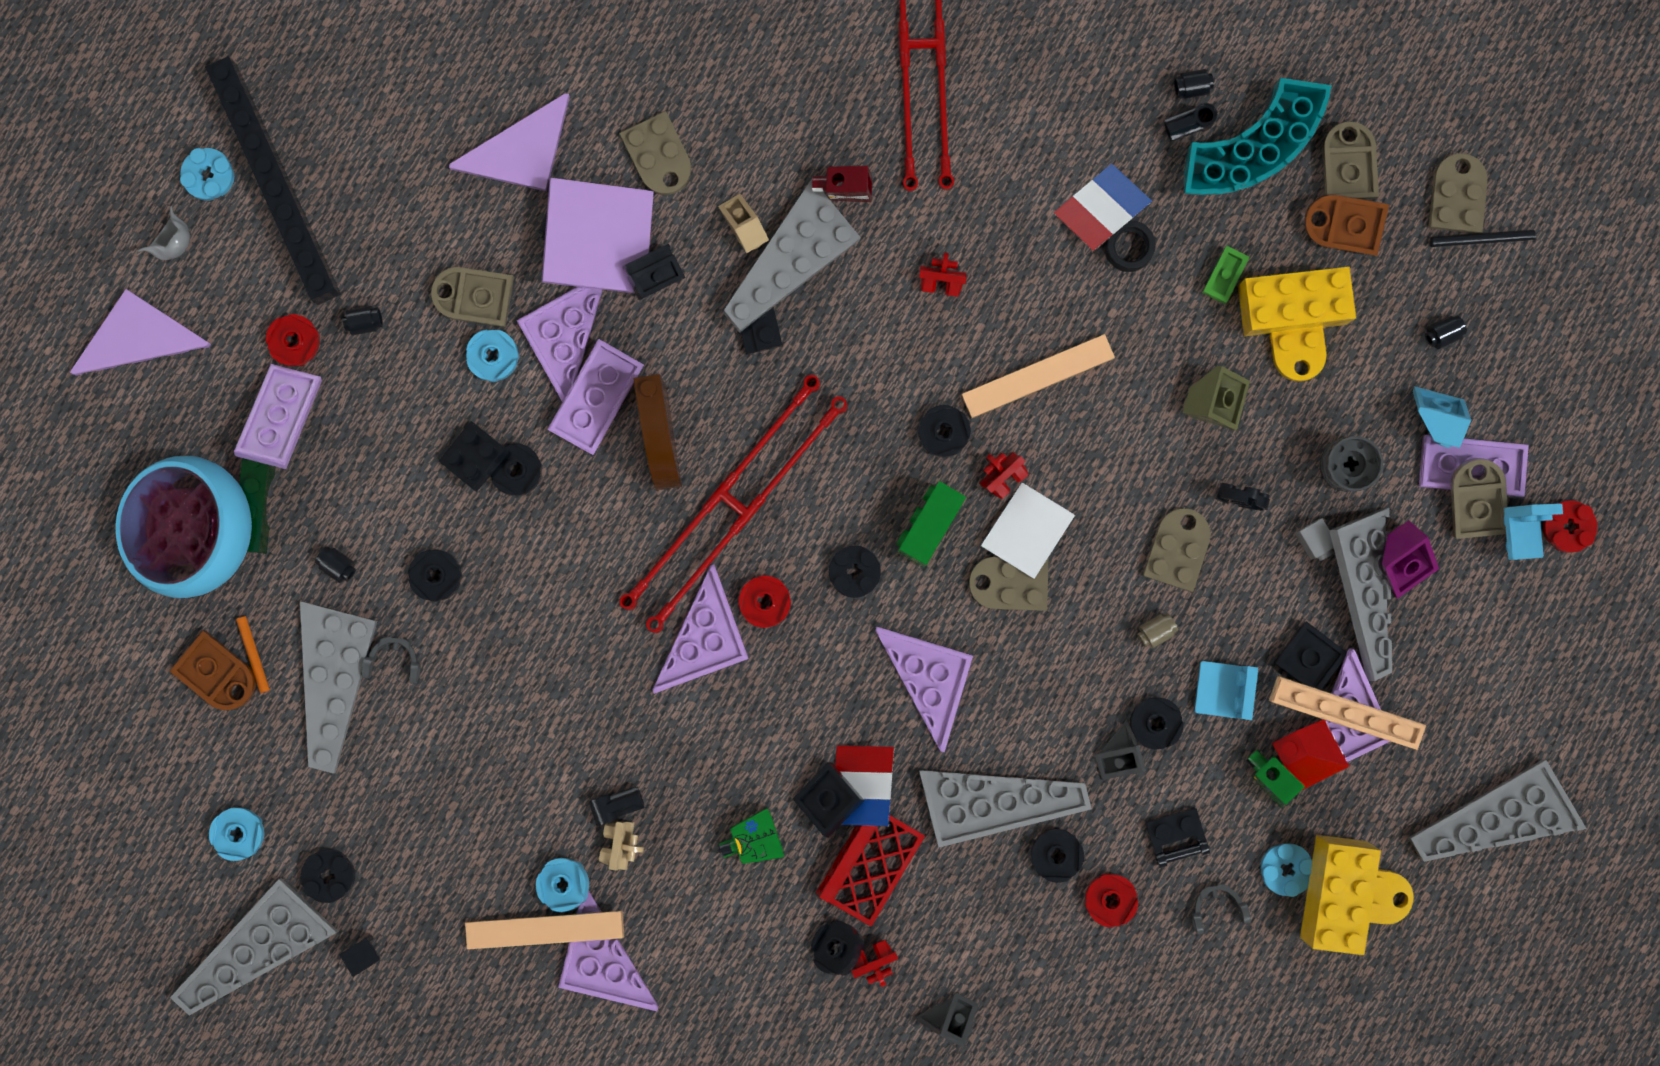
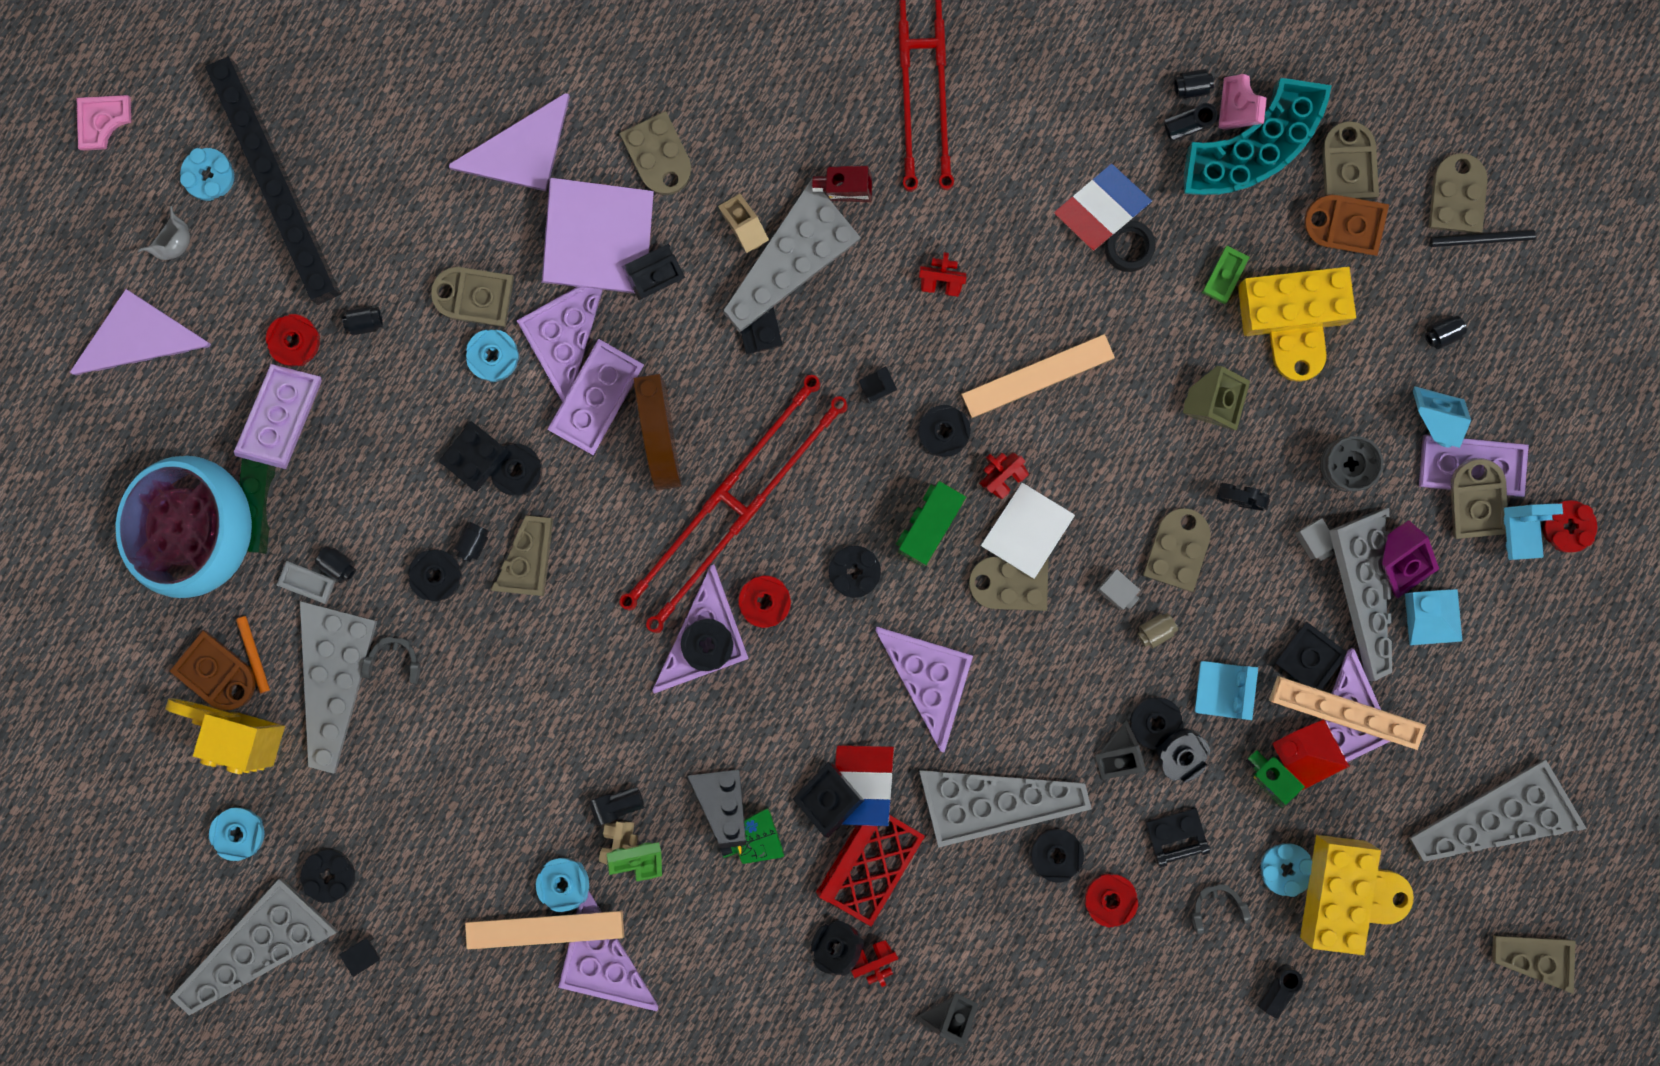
none -> bright pink tile [77,95,131,150]
none -> yellow brick [165,698,285,774]
none -> light grey tile [277,561,336,604]
none -> black brick [454,522,489,562]
none -> dark tan wing [491,516,553,596]
none -> bright green plate [606,842,662,882]
none -> black plate [680,619,734,671]
none -> black wing [687,770,747,848]
none -> black panel [859,366,897,404]
none -> light grey brick [1097,569,1140,610]
none -> black plate [1156,728,1210,782]
none -> bright pink tile [1218,74,1267,130]
none -> black piece [1257,965,1303,1019]
none -> medium azure slope [1405,589,1462,645]
none -> dark tan wing [1492,935,1576,994]

